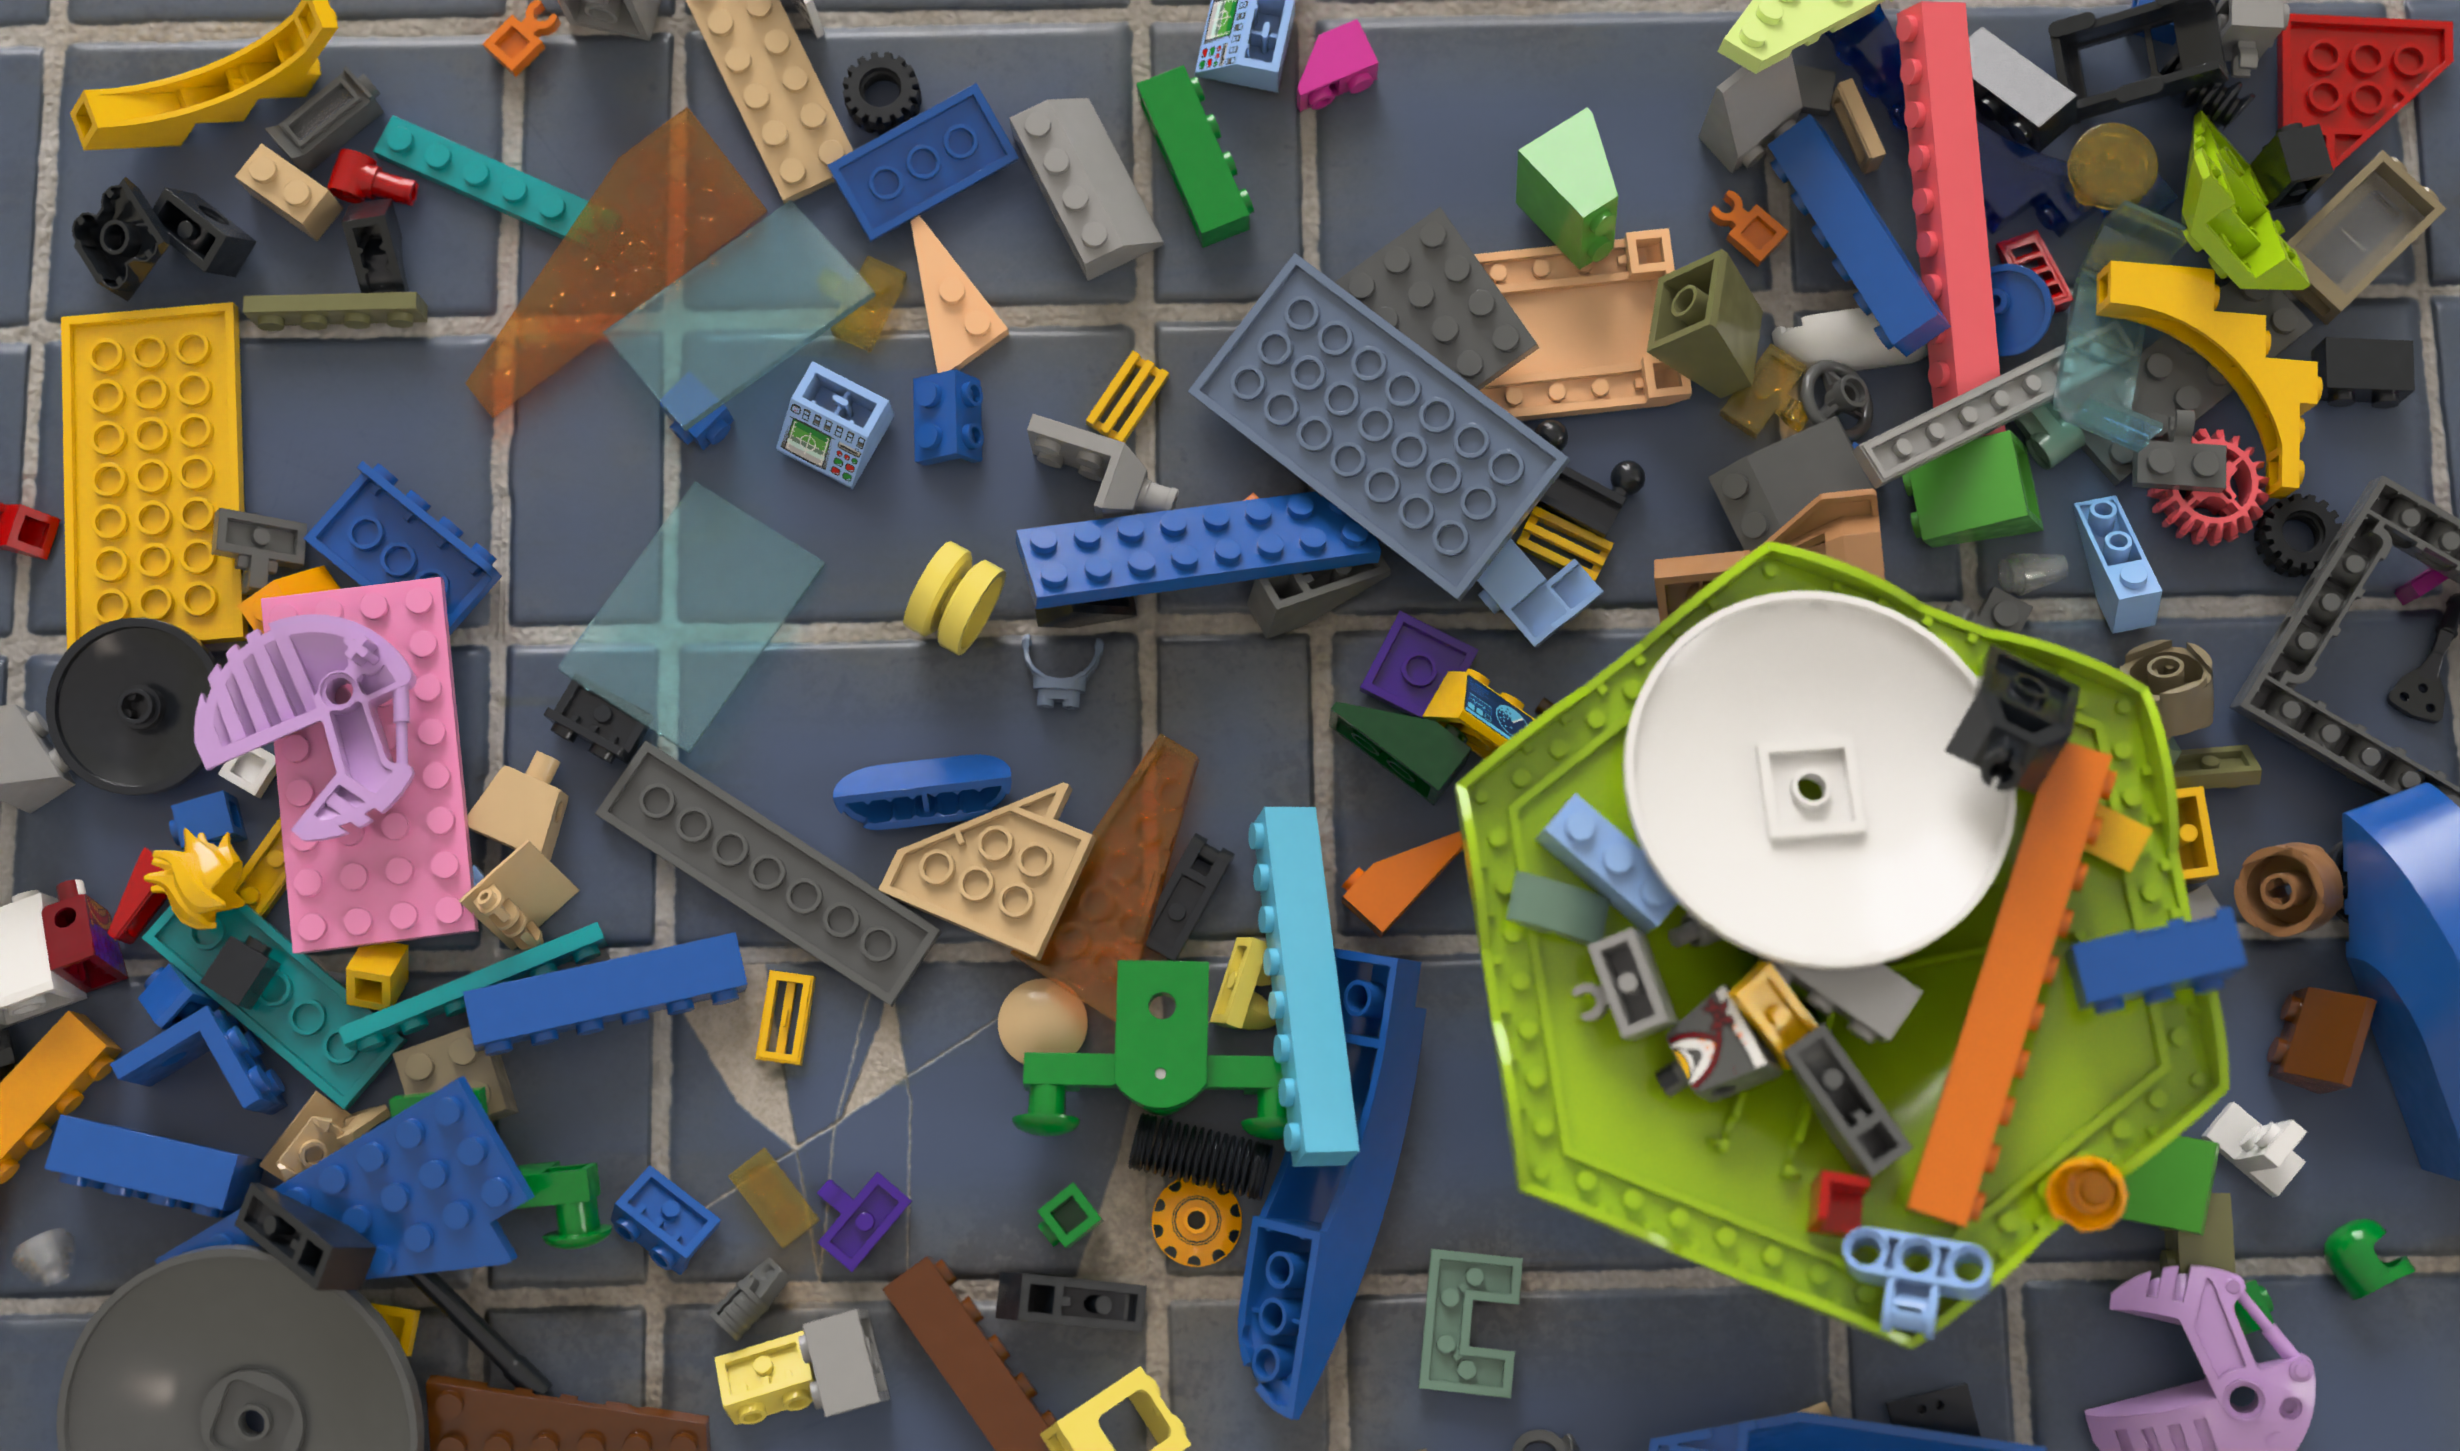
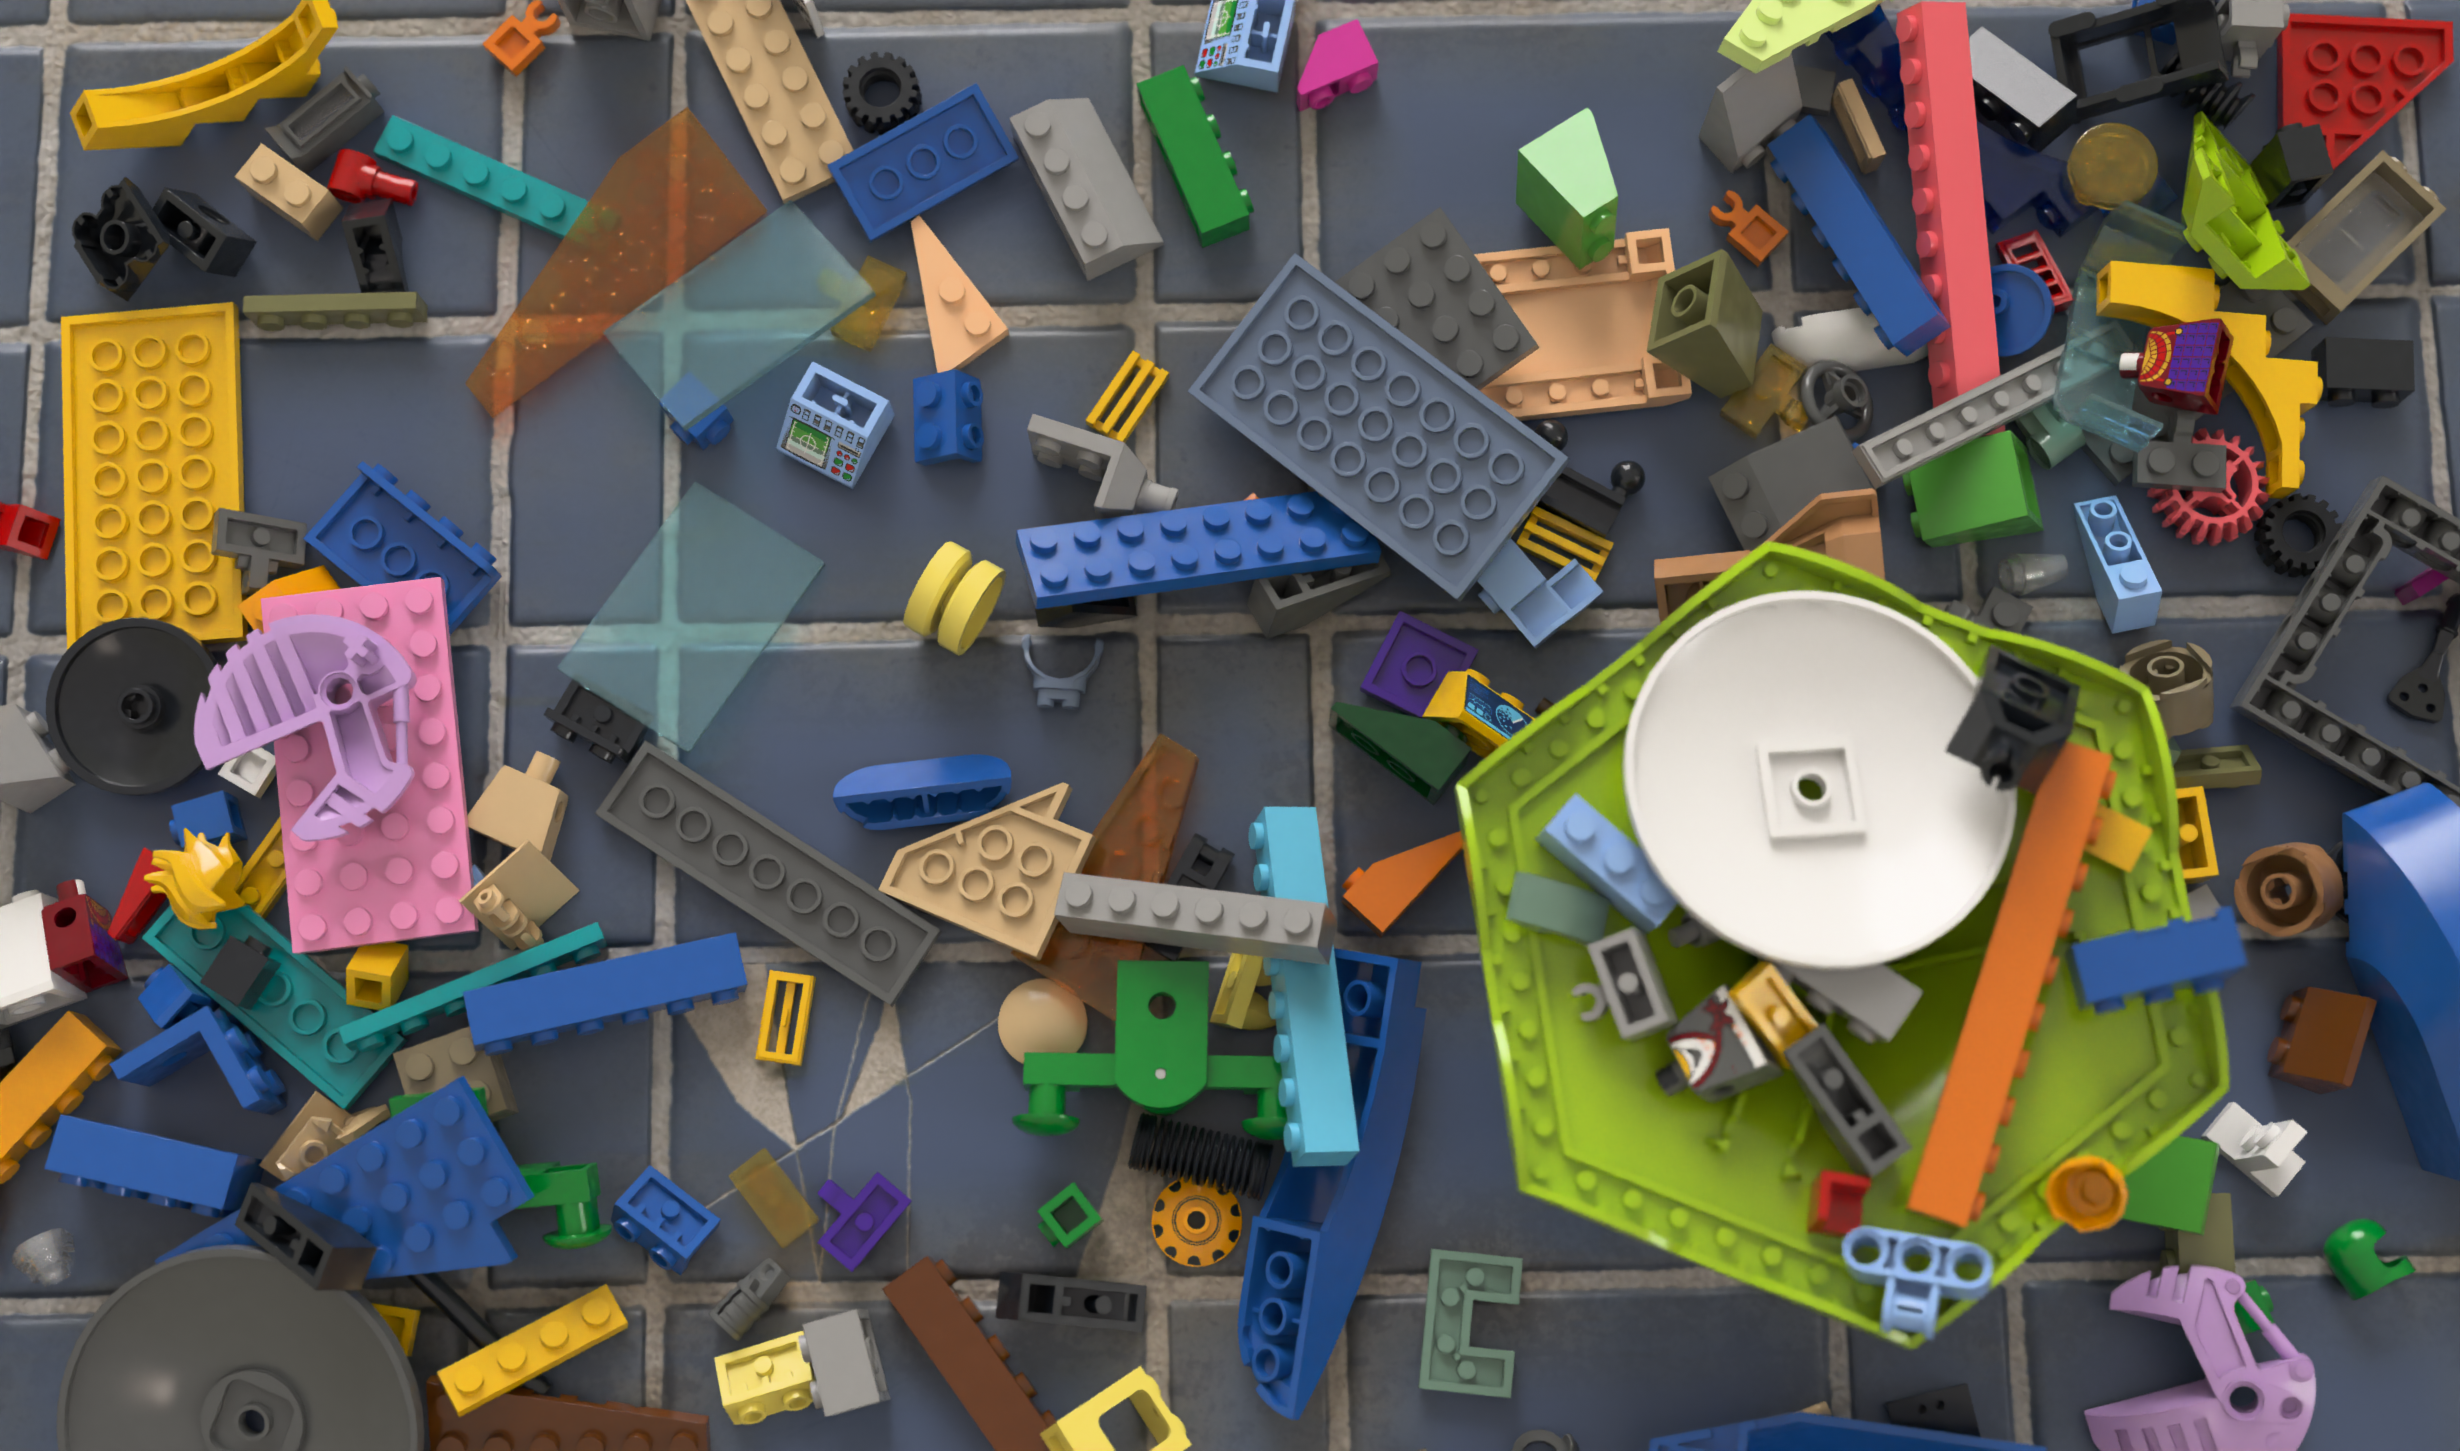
none -> yellow plate [437,1284,628,1417]
none -> light grey brick [1054,872,1337,965]
none -> torso [2119,318,2234,415]

